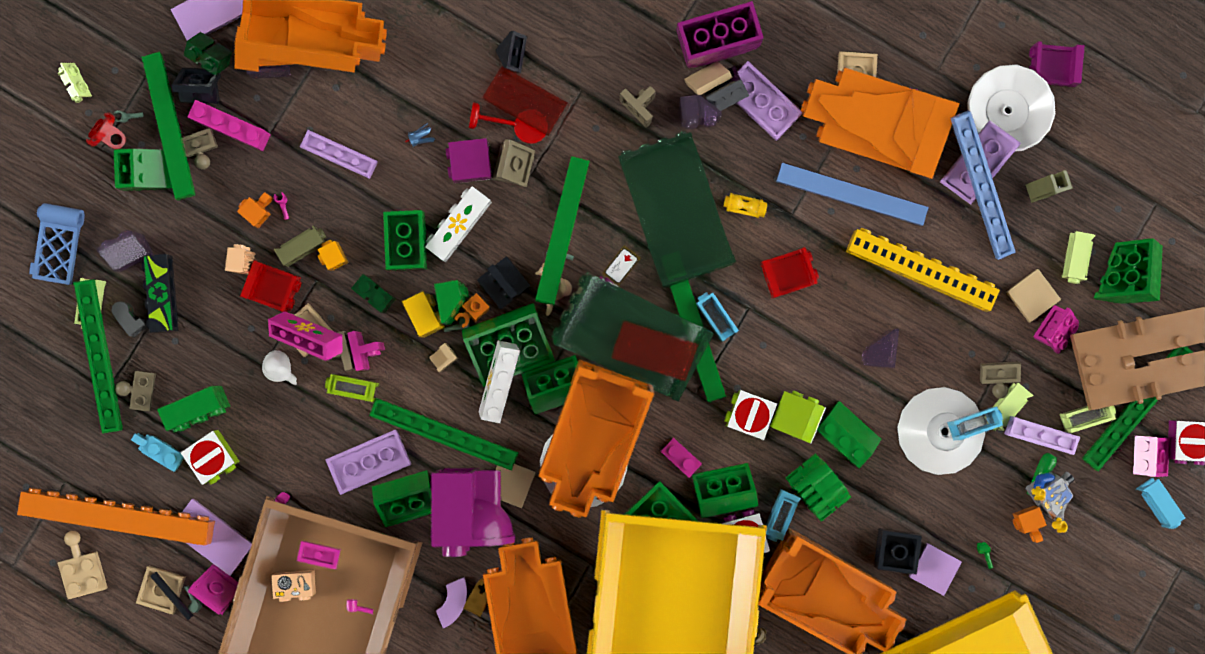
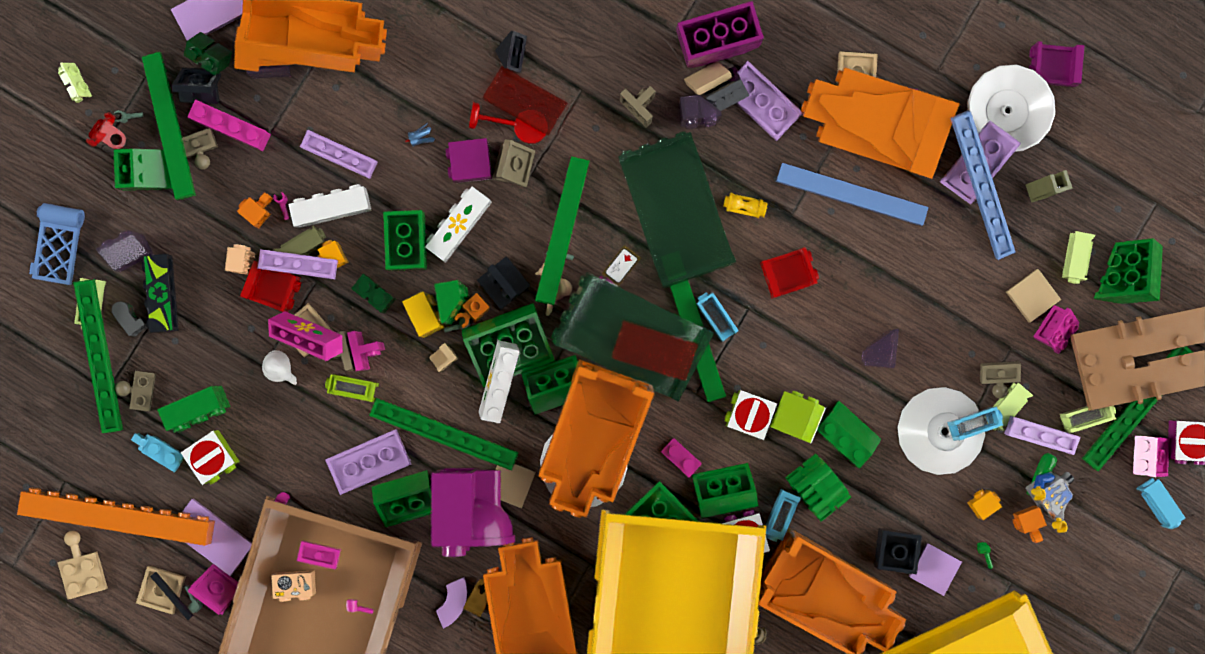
yellow brick [846,228,1000,312] -> none
none -> lavender tile [257,249,338,279]
none -> white brick [288,184,372,228]
none -> light orange brick [967,489,1002,520]

